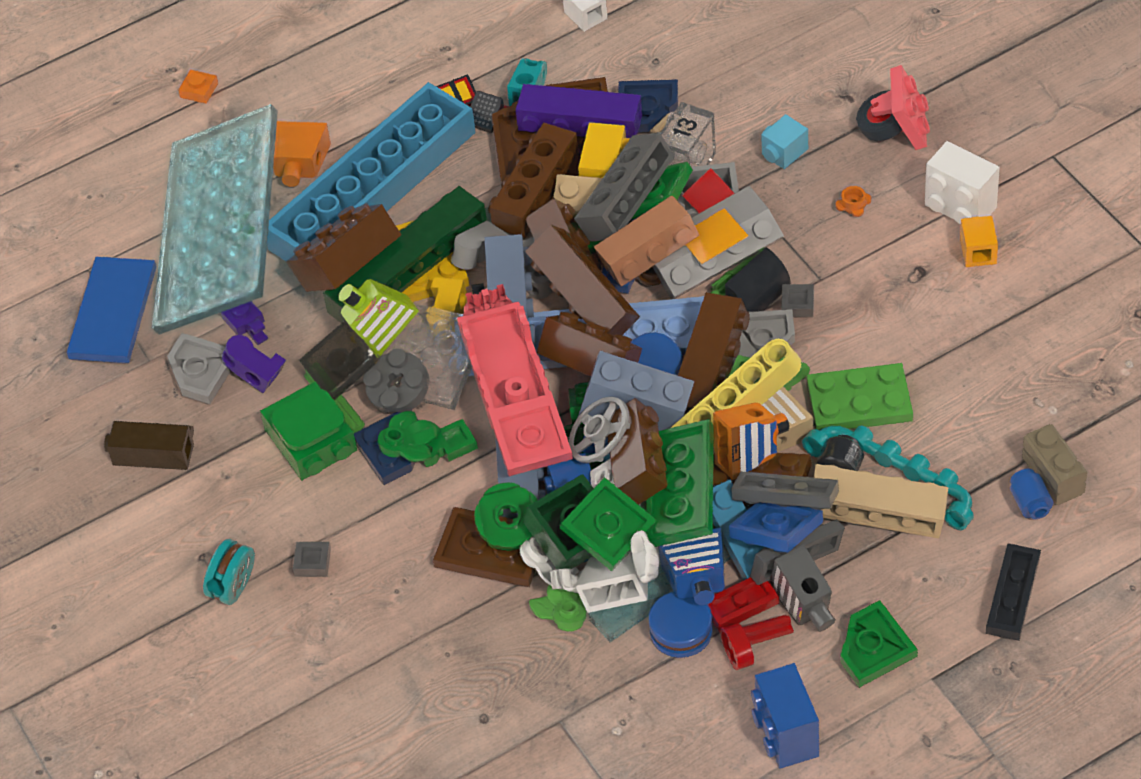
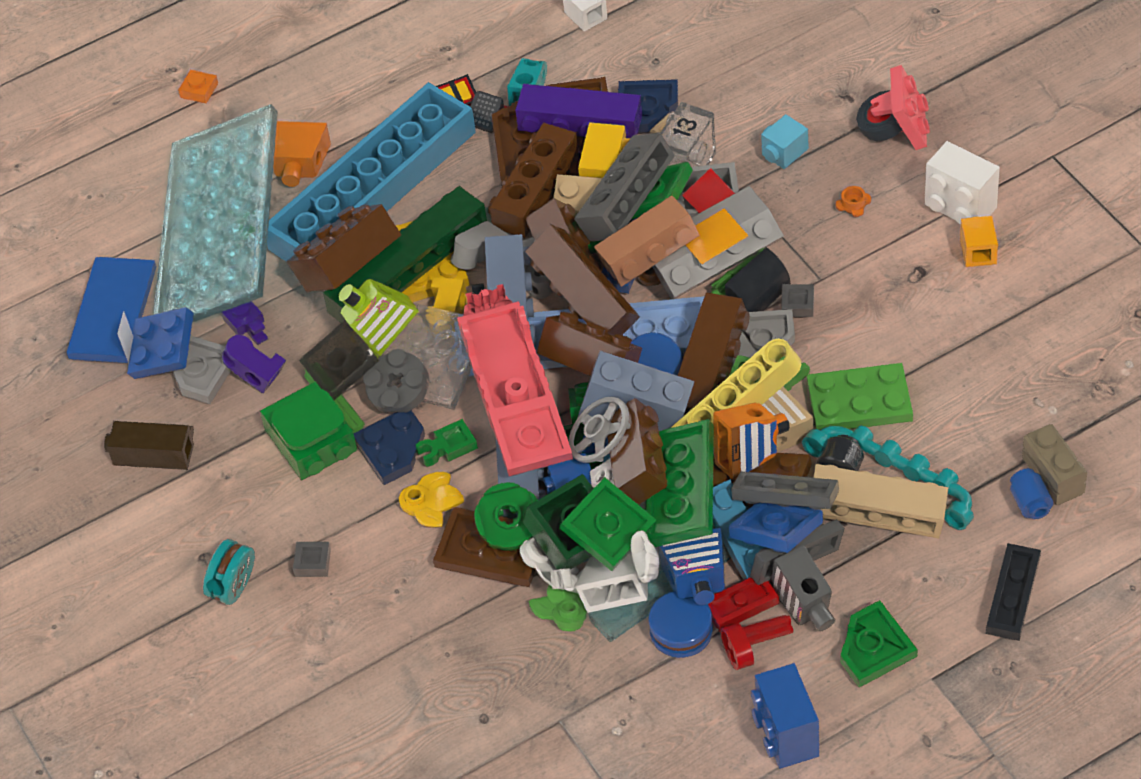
green plate [378,411,441,462] -> none
none -> white sticker [117,312,133,363]
none -> blue plate [127,307,194,379]
none -> yellow plate [399,472,465,527]

